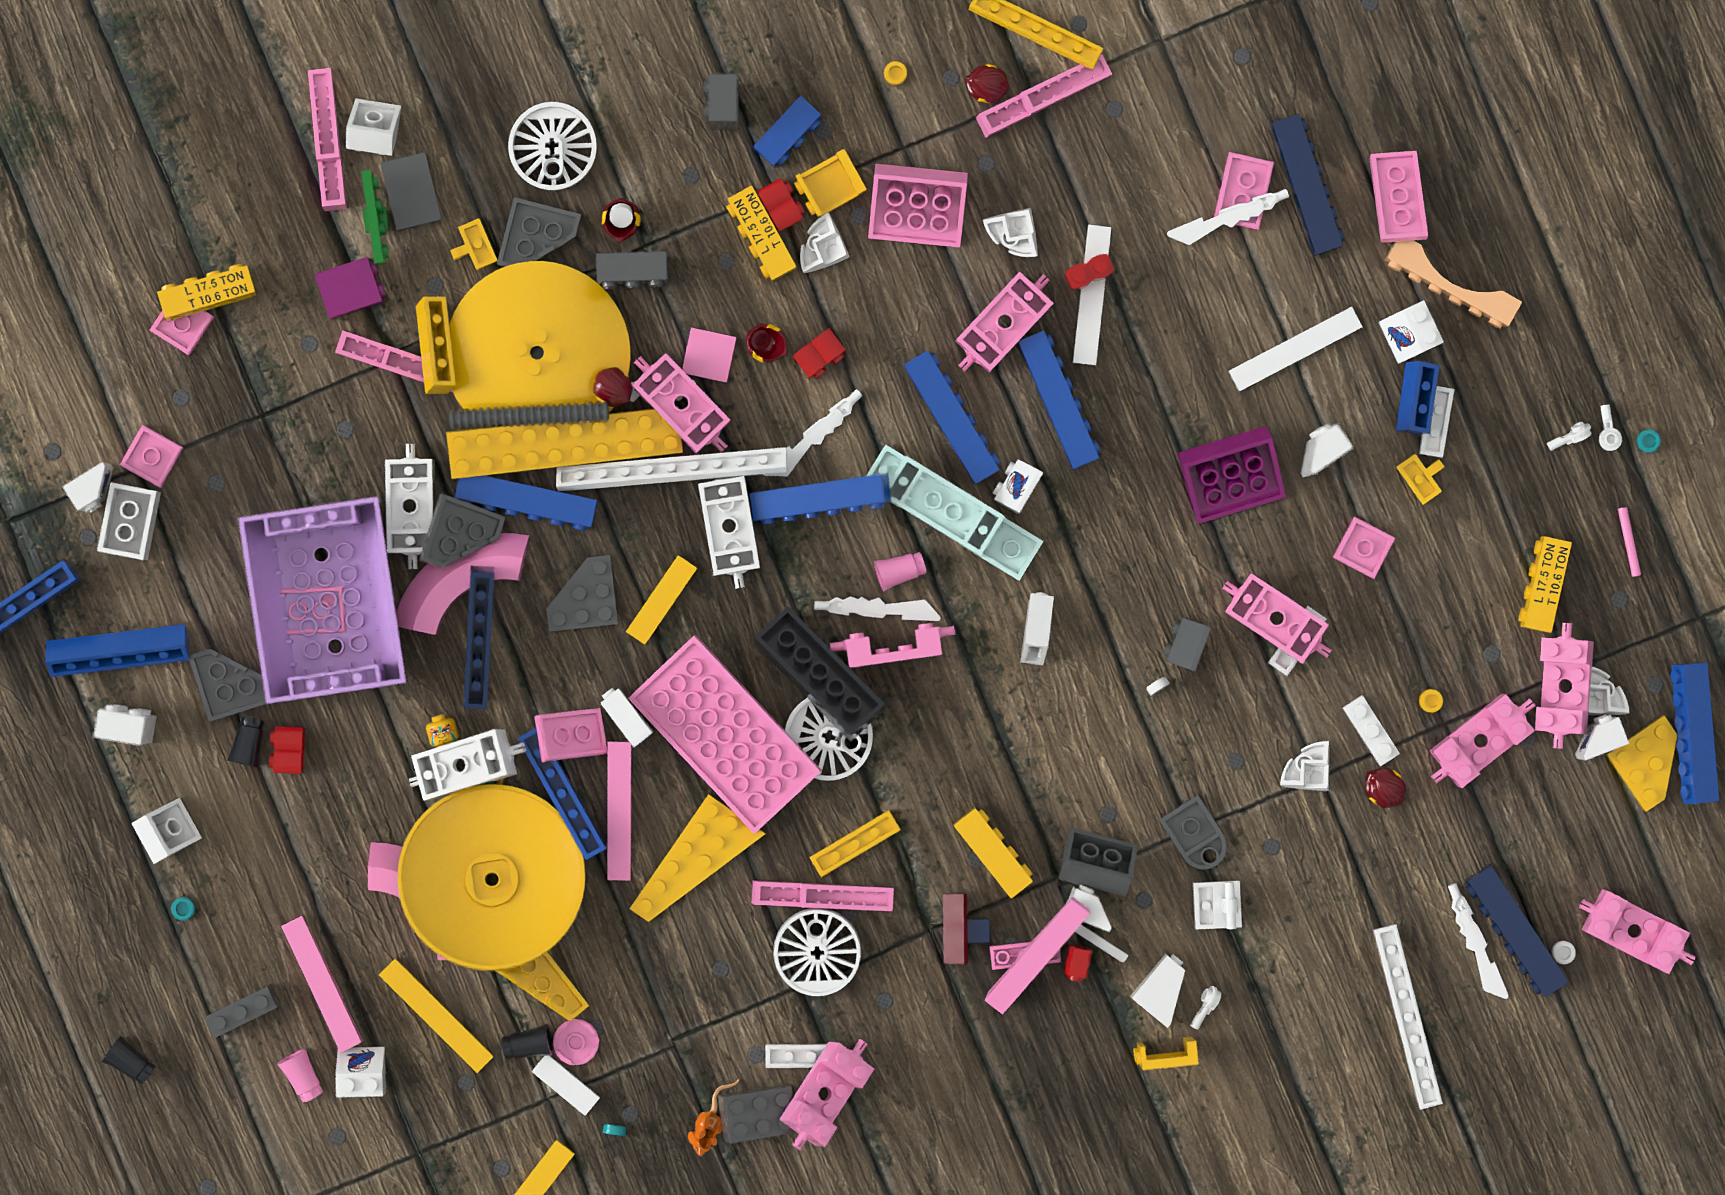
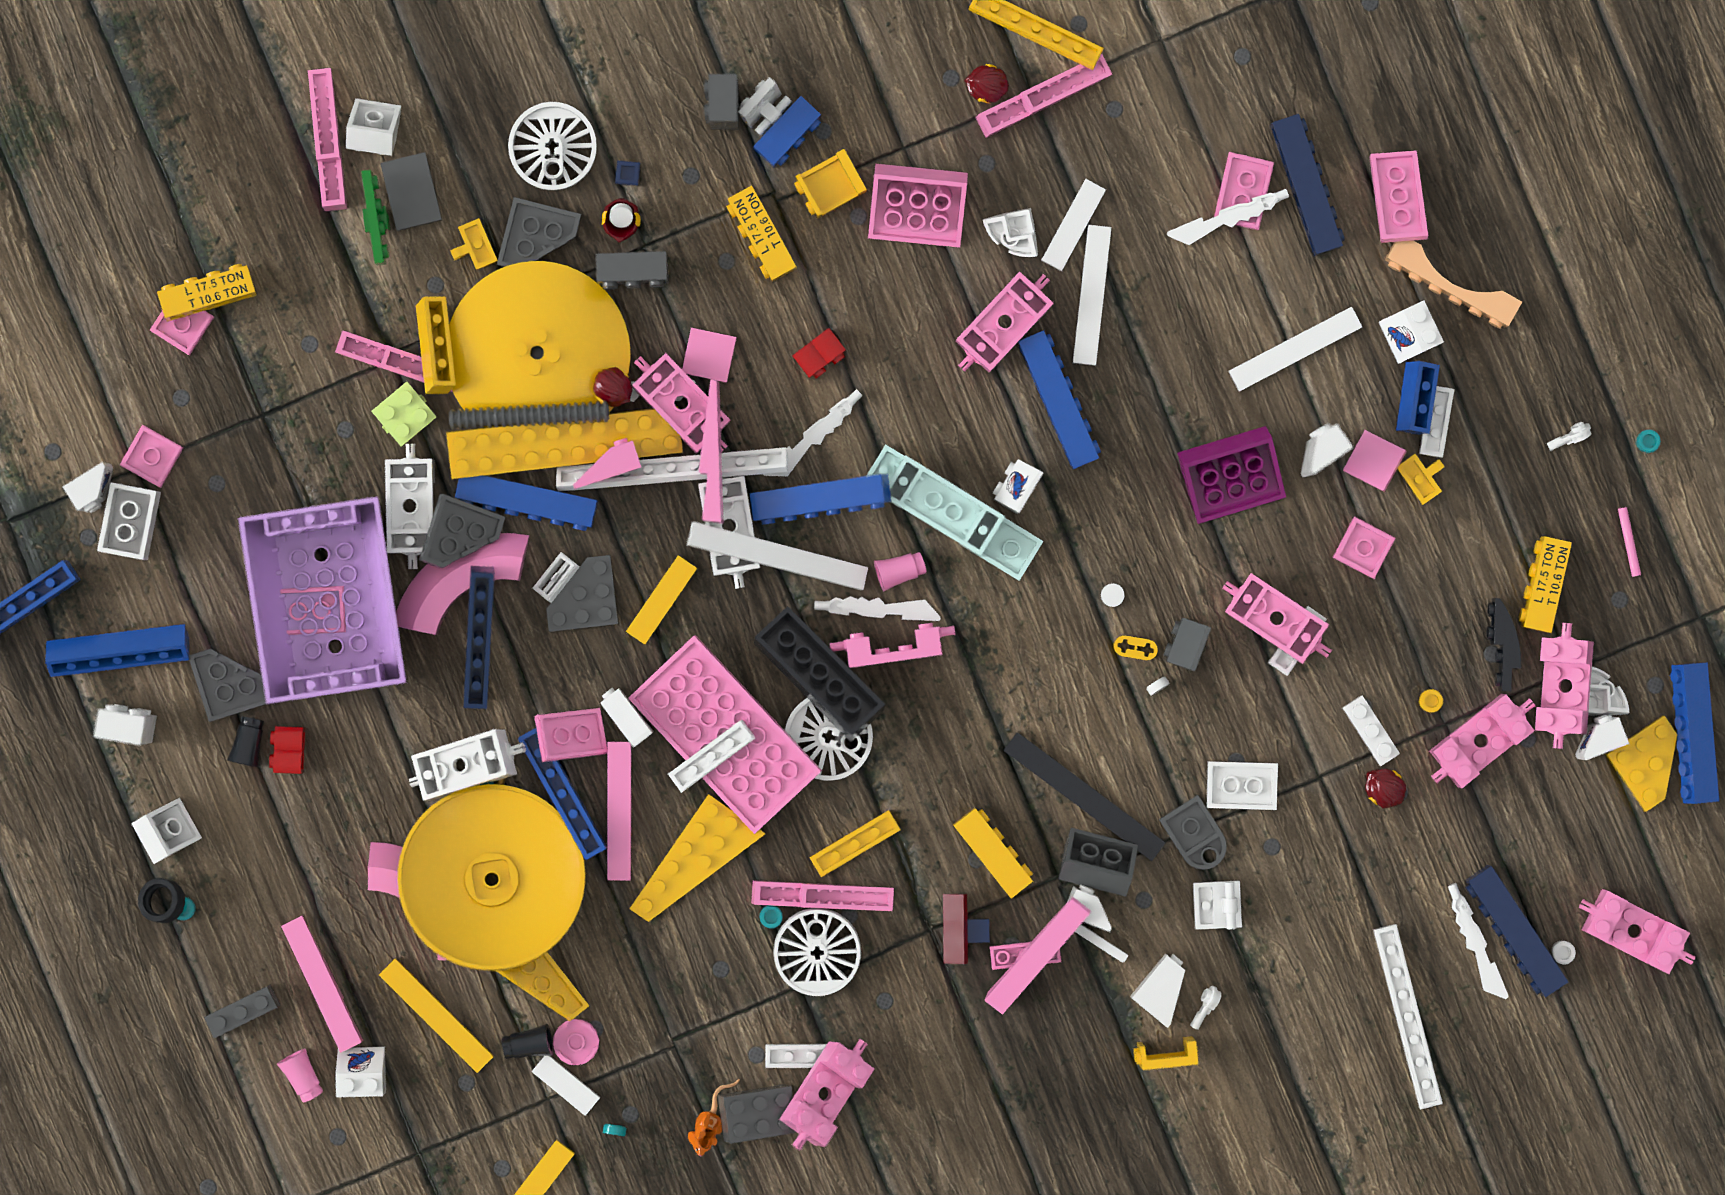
black plant [101,1036,156,1084] -> none
magenta brick [314,257,386,320] -> none
yellow head [426,714,459,748] -> none
dark red hair [746,323,788,363] -> none
red brick [756,178,805,233] -> none
white brick [800,213,850,273] -> none
yellow tile [884,61,907,85] -> none
blue brick [904,351,1000,485] -> none
white slope [1020,592,1054,665] -> none
red brick [1063,944,1093,982] -> none
red brick [1064,254,1114,291] -> none
white brick [1280,741,1329,791] -> none
white plate [1599,404,1622,451] -> none
none -> black tyre [138,878,185,923]
none -> yellowish green plate [371,382,437,447]
none -> white tile [533,552,580,603]
none -> bright pink slope [573,438,641,489]
none -> dark blue tile [615,160,641,186]
none -> white tile [668,719,756,793]
none -> white tile [687,522,868,590]
none -> bright pink slope [699,380,724,524]
none -> white plate [738,77,792,136]
none -> teal tile [760,905,783,928]
none -> black tile [1003,732,1166,861]
none -> white tile [1041,179,1106,271]
none -> white tile [1101,584,1124,607]
none -> yellow beam [1113,636,1158,660]
none -> white plate [1206,761,1278,810]
none -> bright pink tile [1343,430,1407,492]
none -> black slope [1487,598,1521,691]

